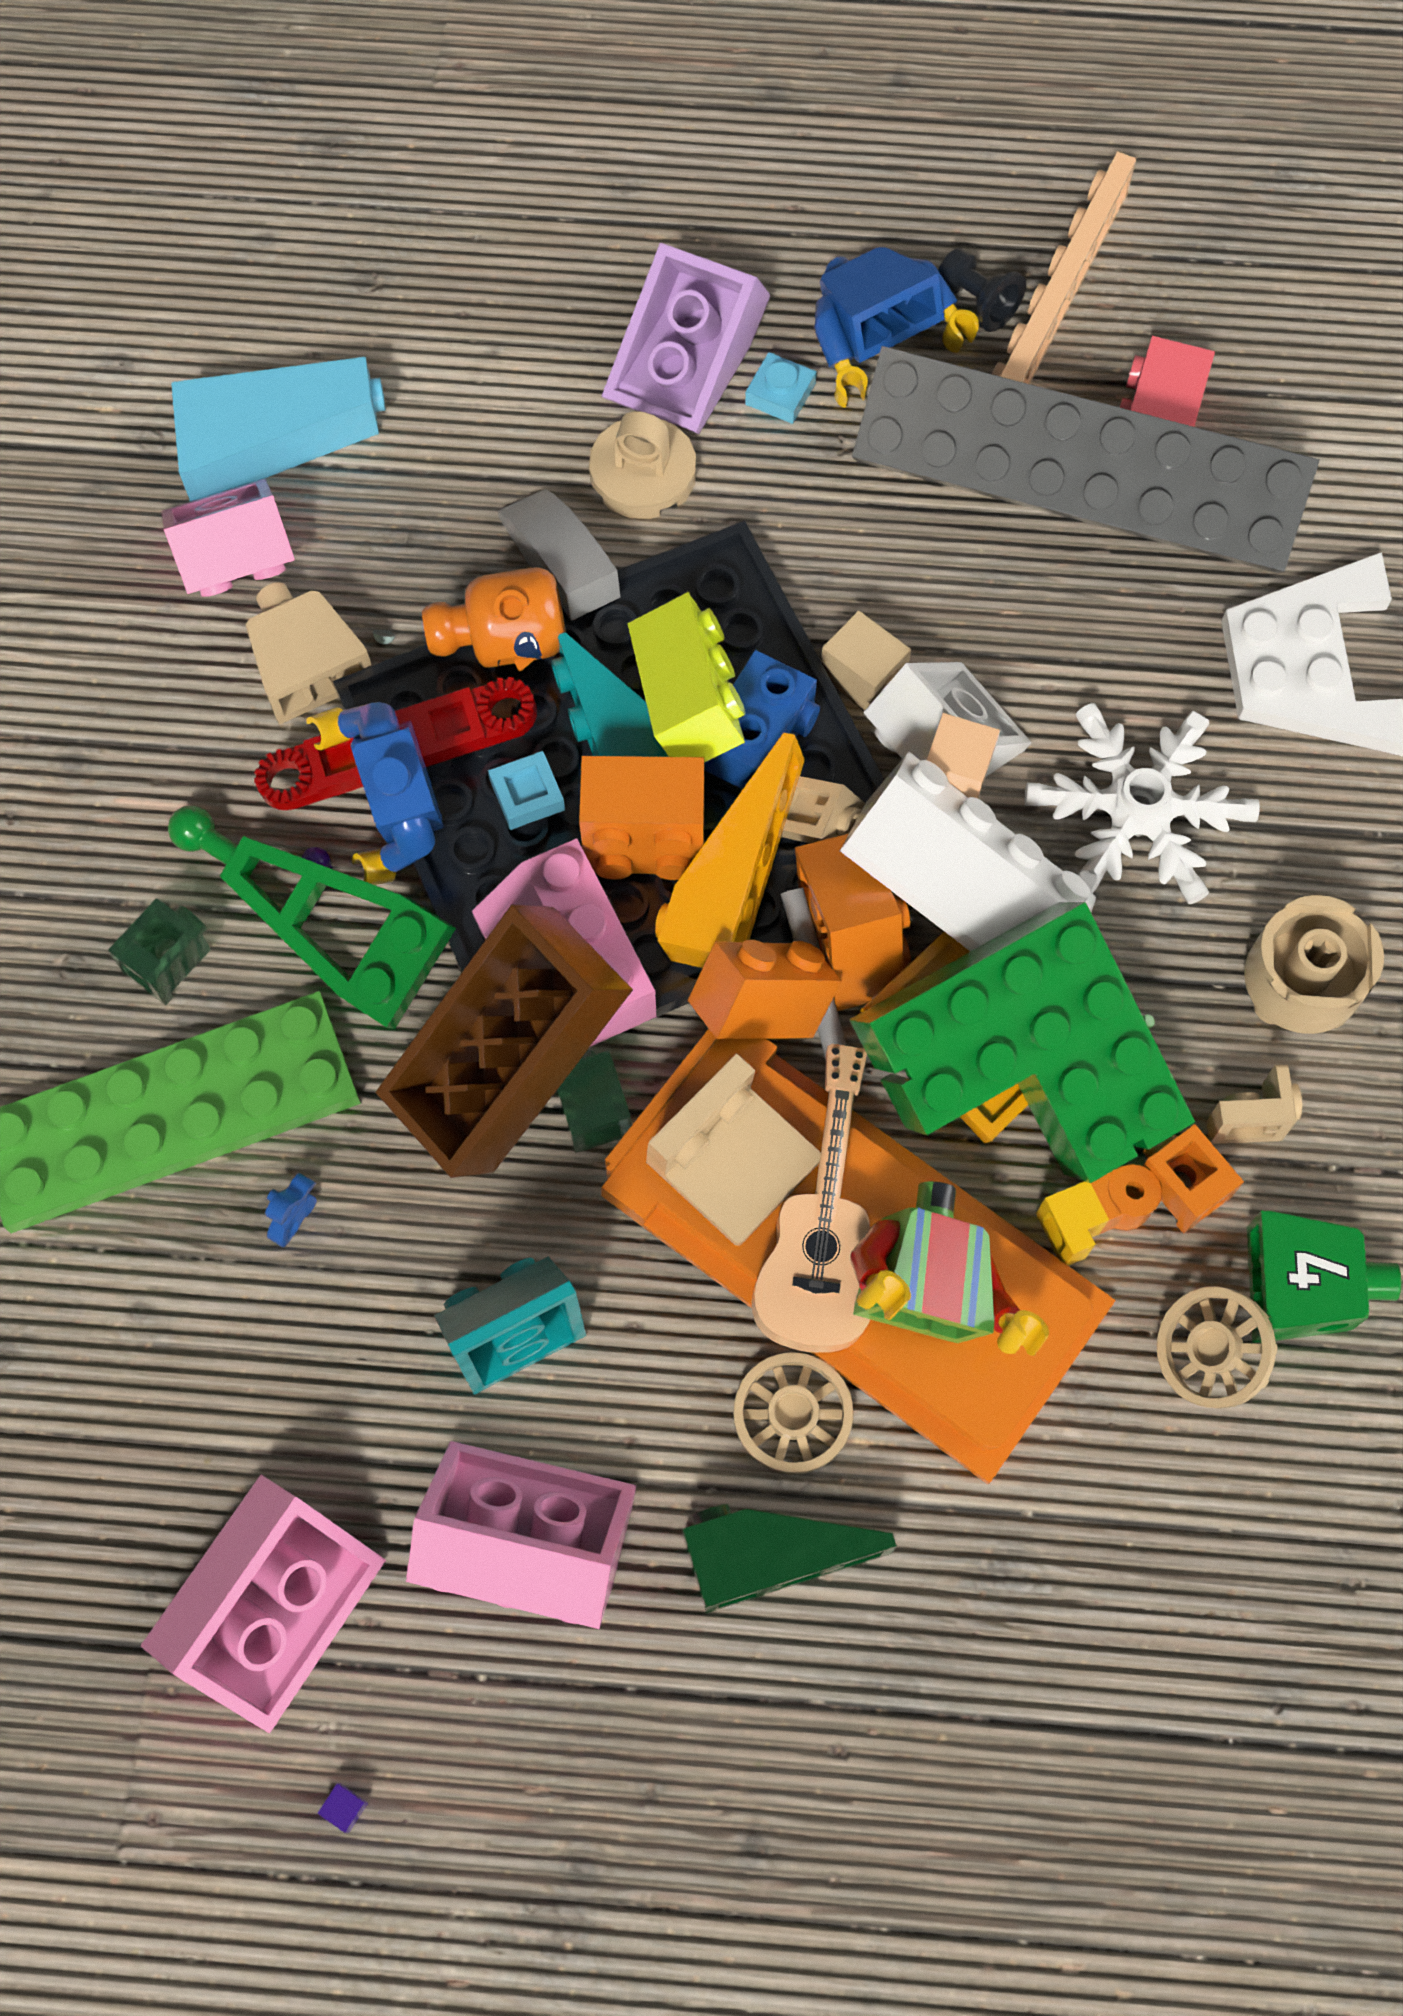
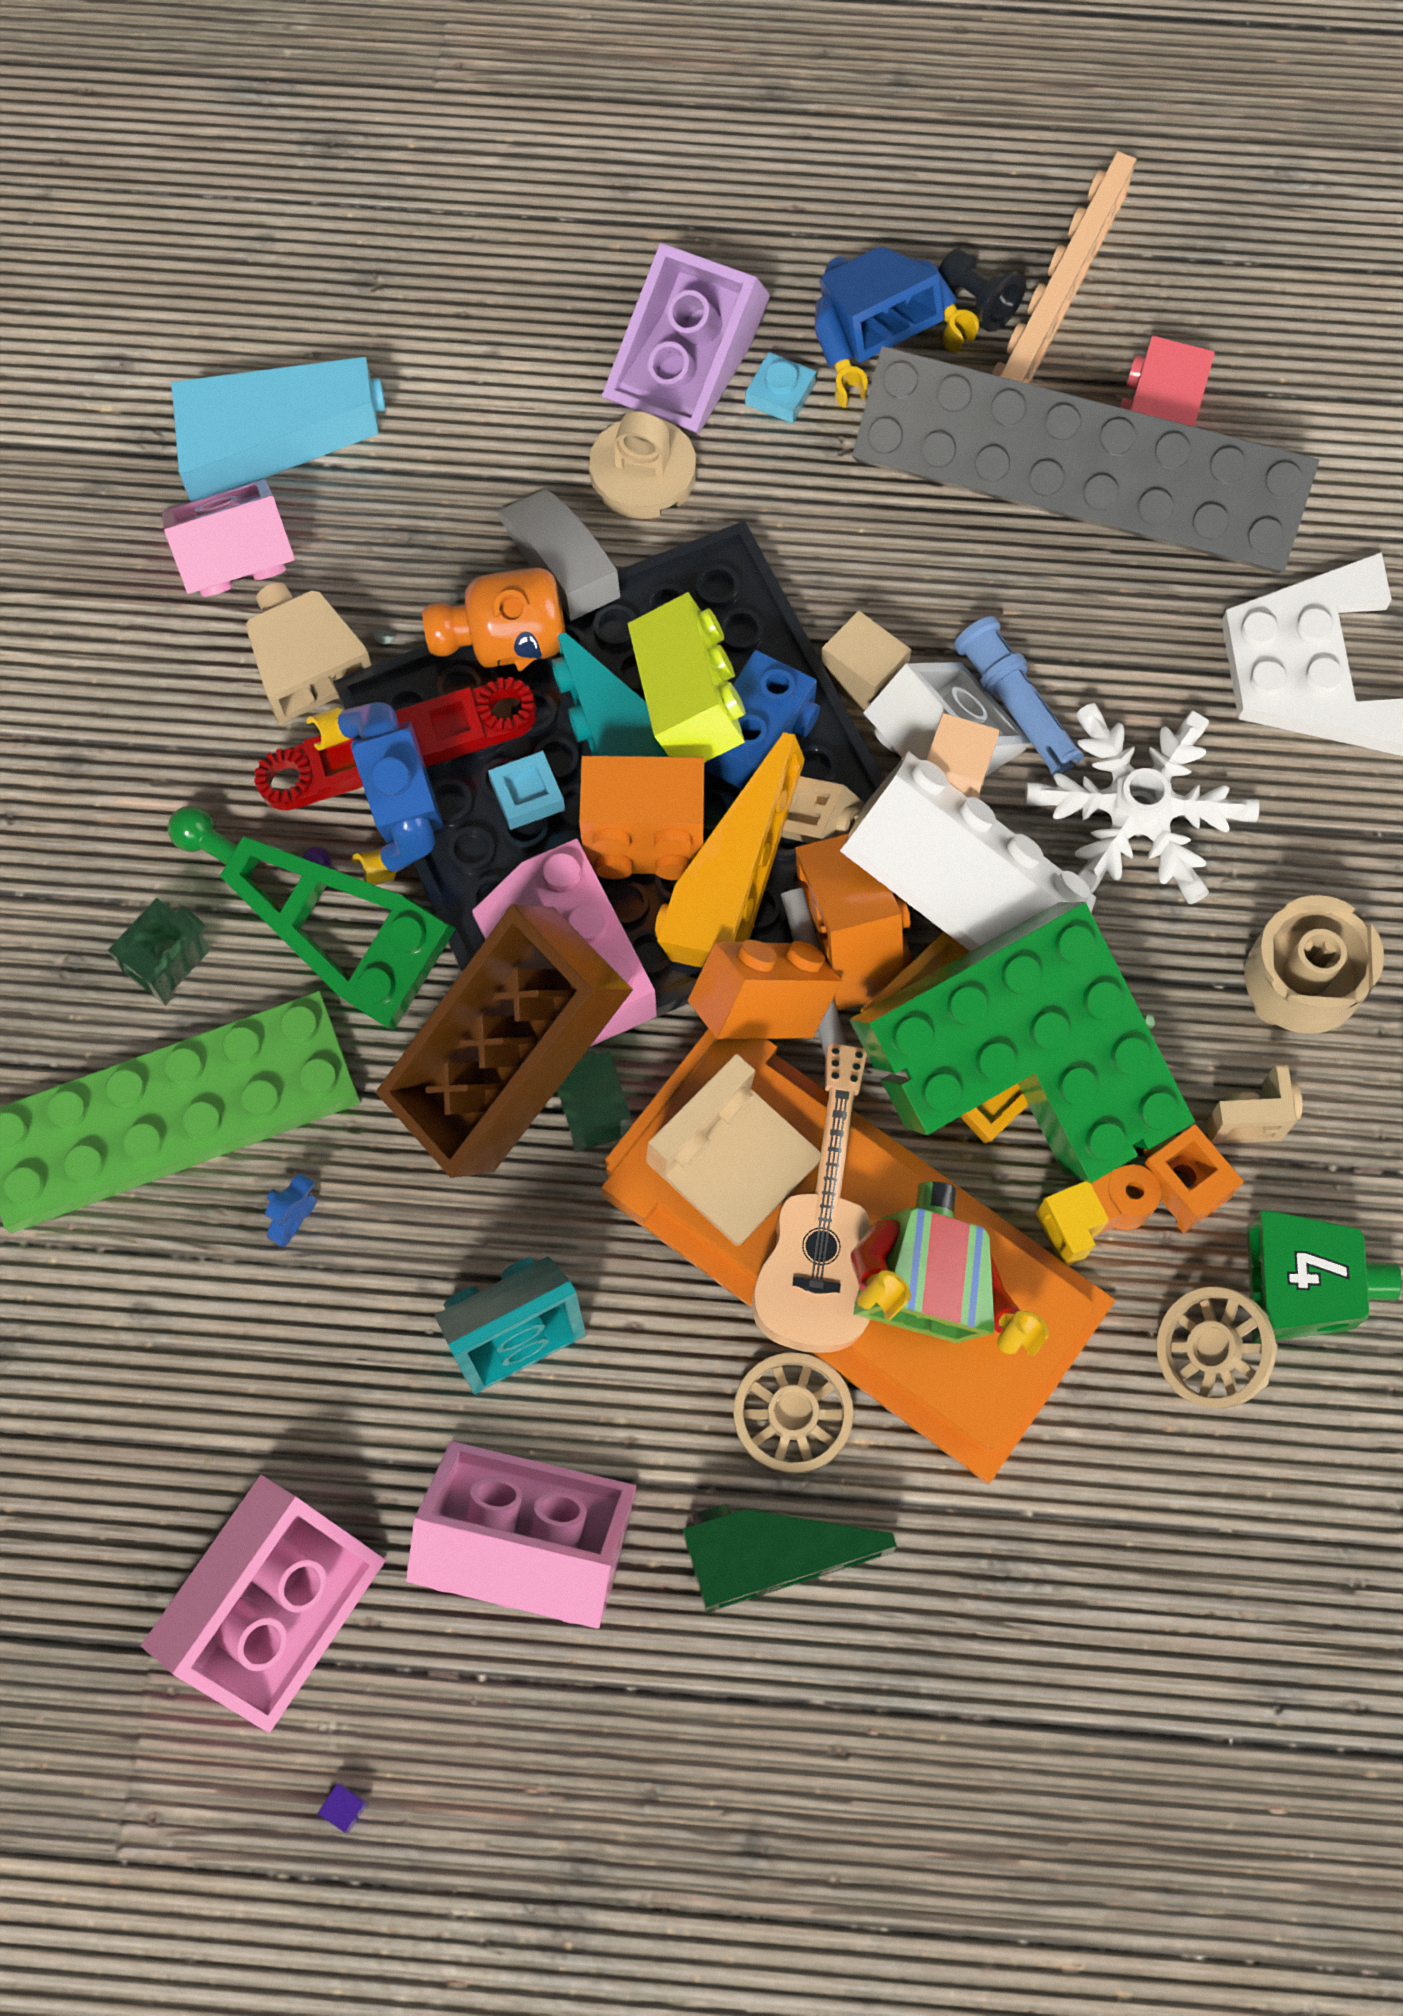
none -> medium blue pin [954,616,1084,776]

